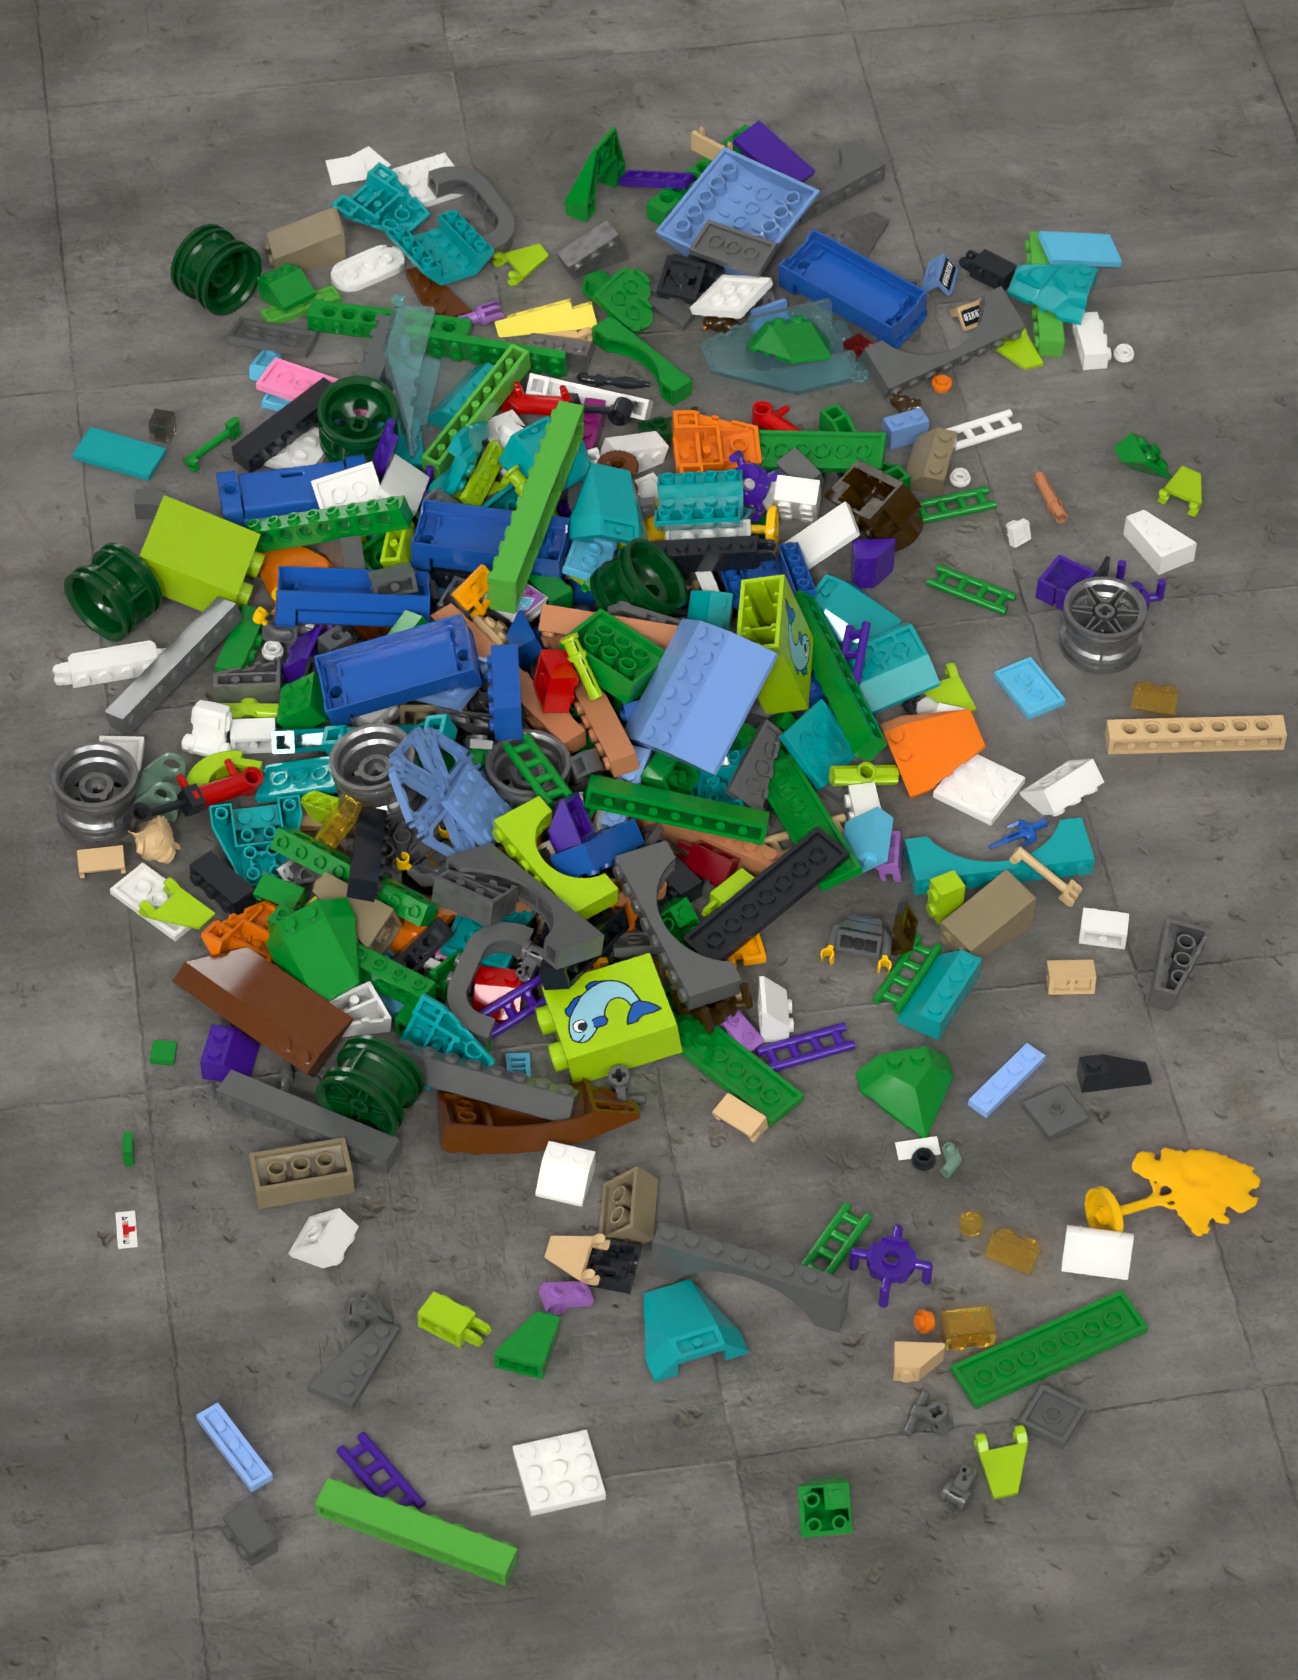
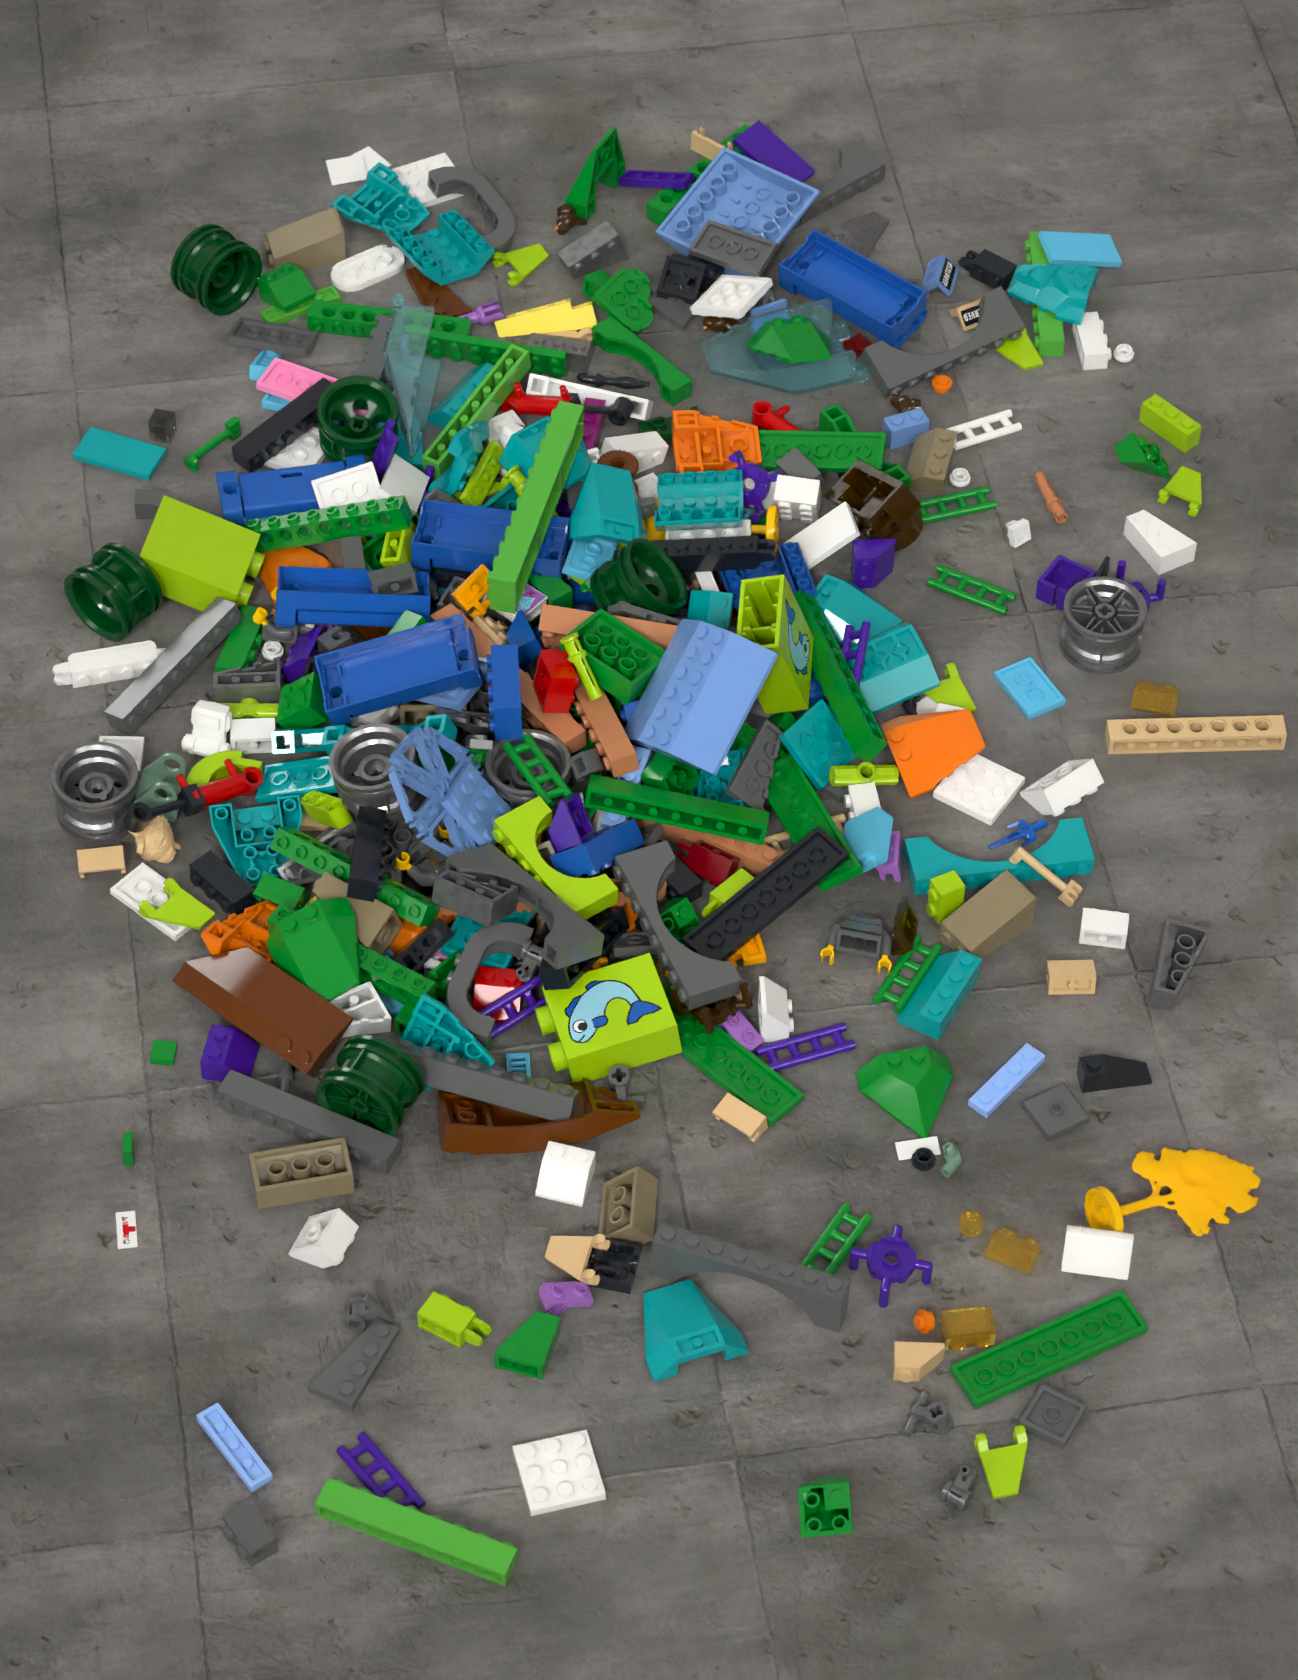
clear yellow brick [315,793,363,849] -> none
none -> dark brown animal [554,204,587,235]
none -> lime brick [1139,393,1202,453]

